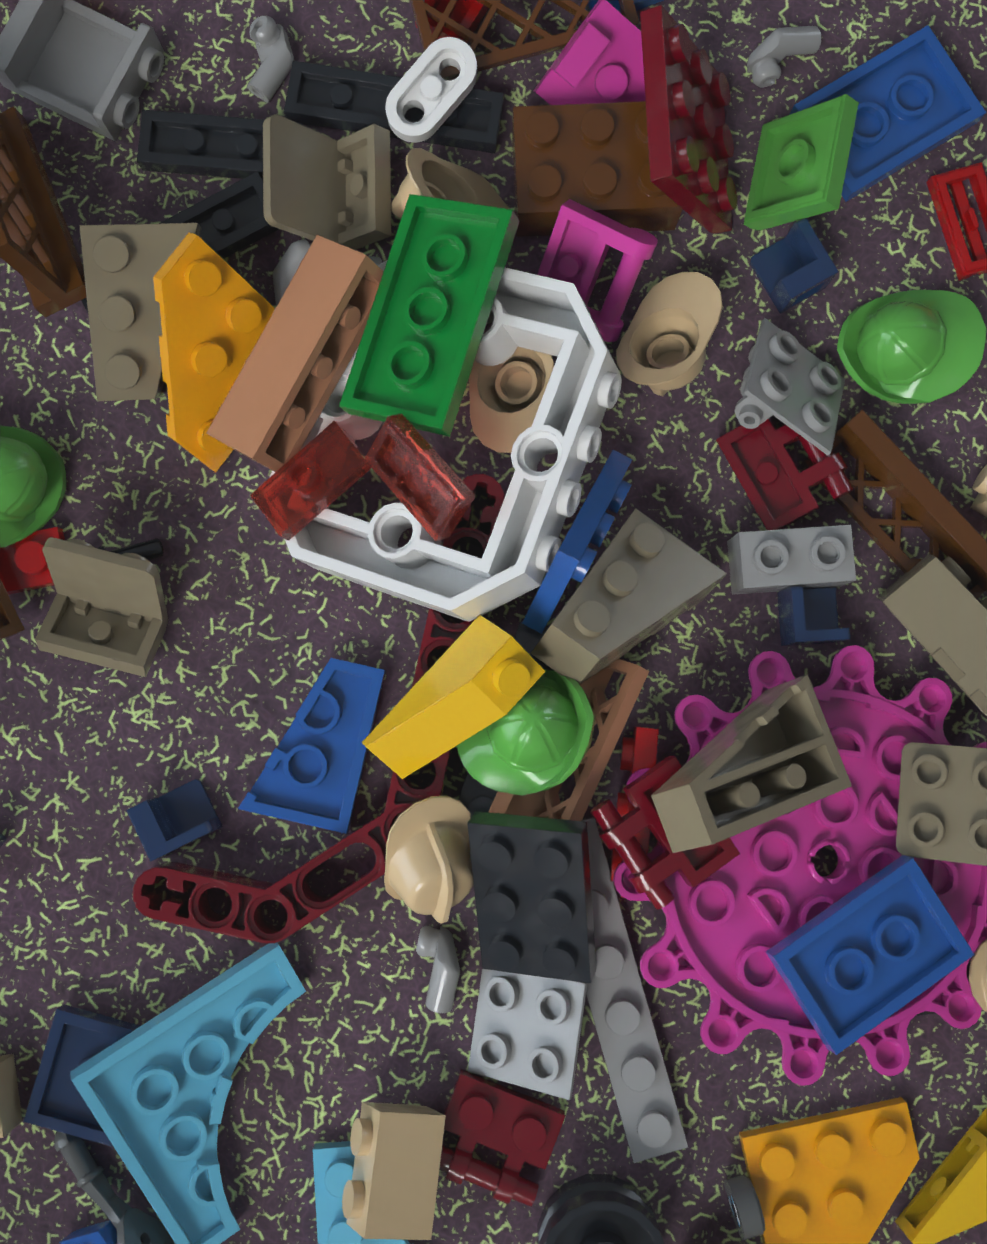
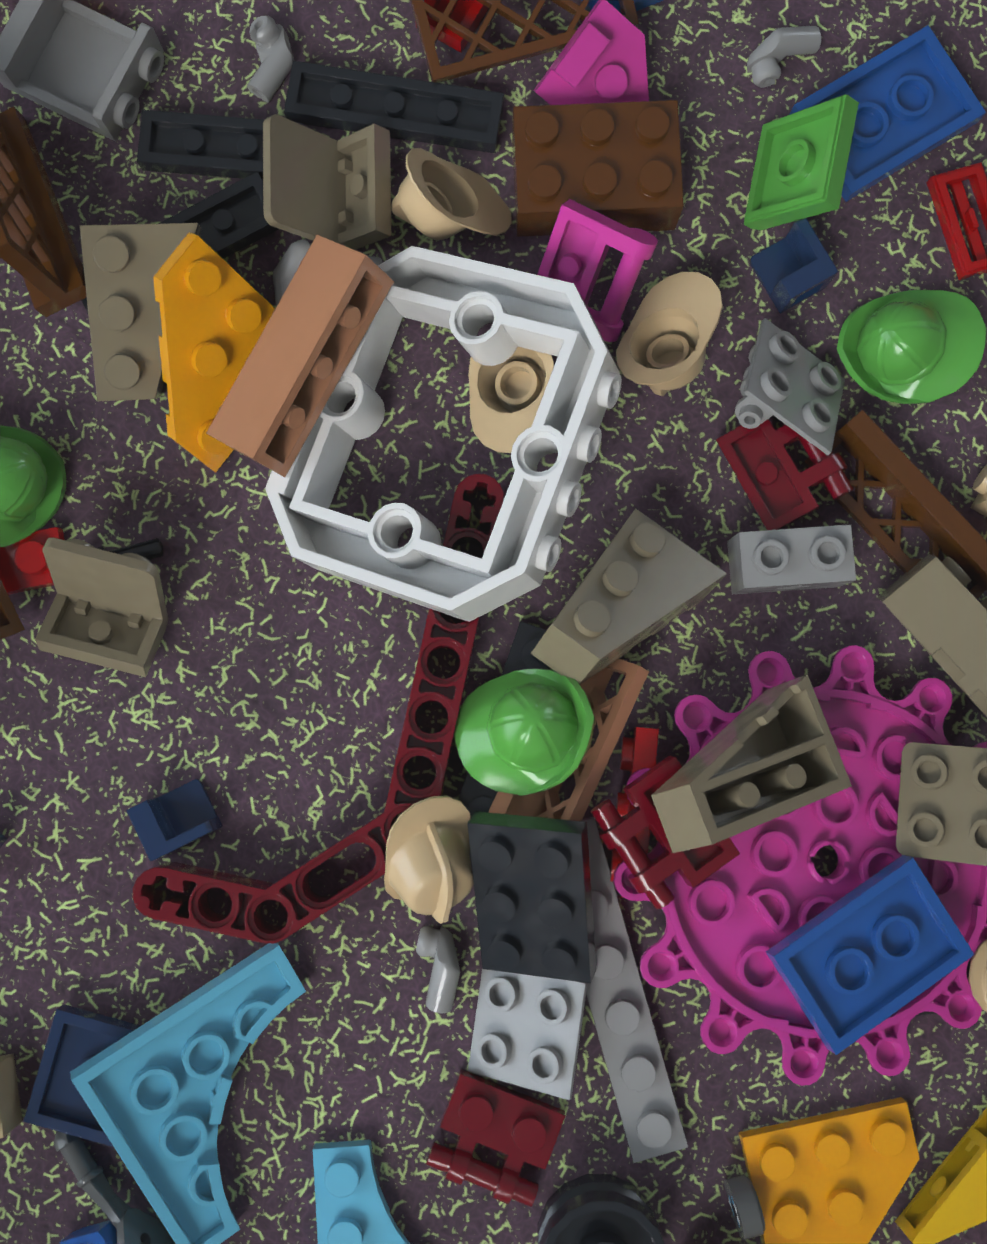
blue wing [238,658,386,834] -> none
clear red plate [250,420,373,541] -> none
green plate [339,194,520,437] -> none
tan brick [342,1102,446,1240] -> none
yellow slope [361,615,546,779] -> none
clear red plate [364,414,475,541] -> none
white plate [385,37,477,143] -> none
blue wing [522,450,633,634] -> none
dark red plate [640,5,737,233] -> none
dark blue panel [777,586,851,646] -> none

